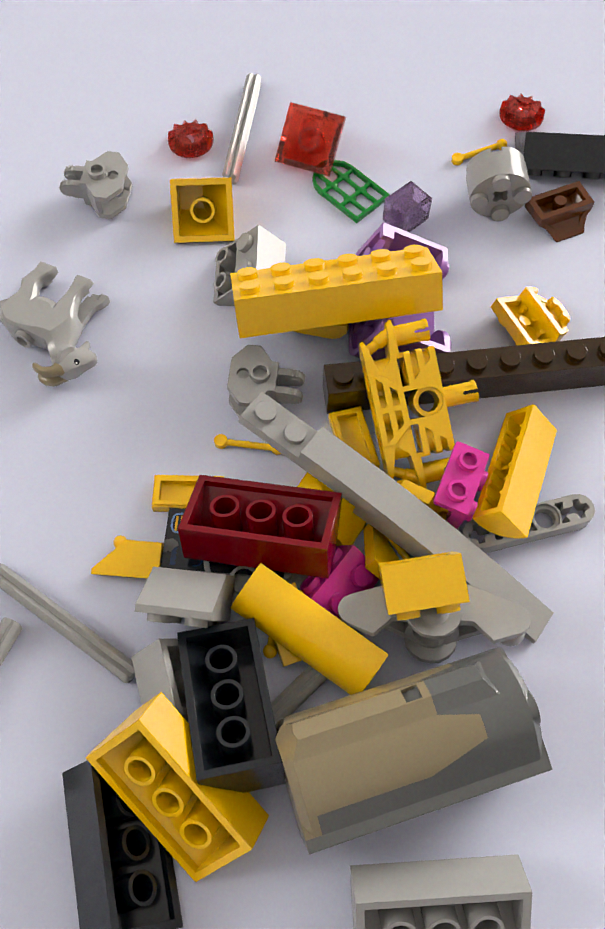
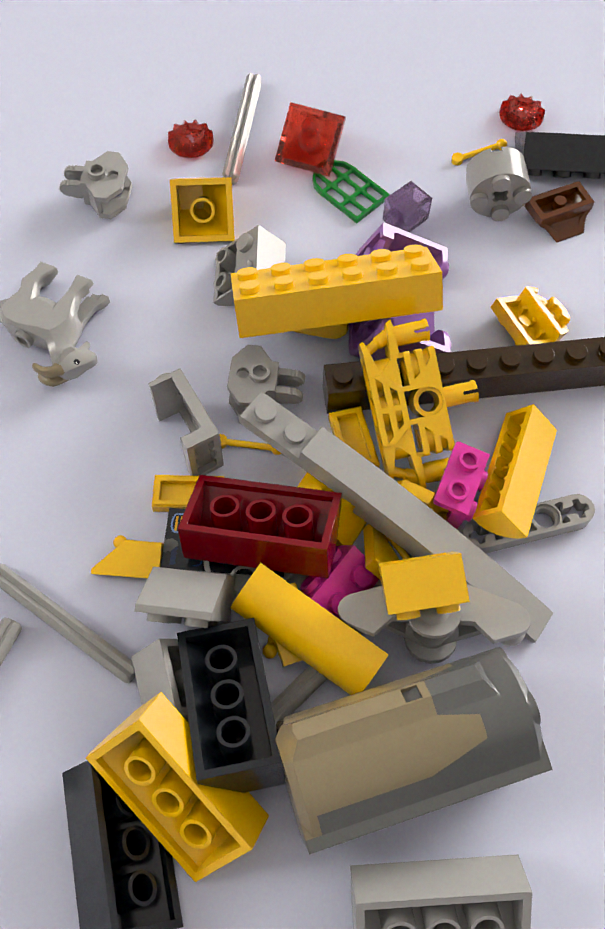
none -> light grey panel [148,369,224,476]

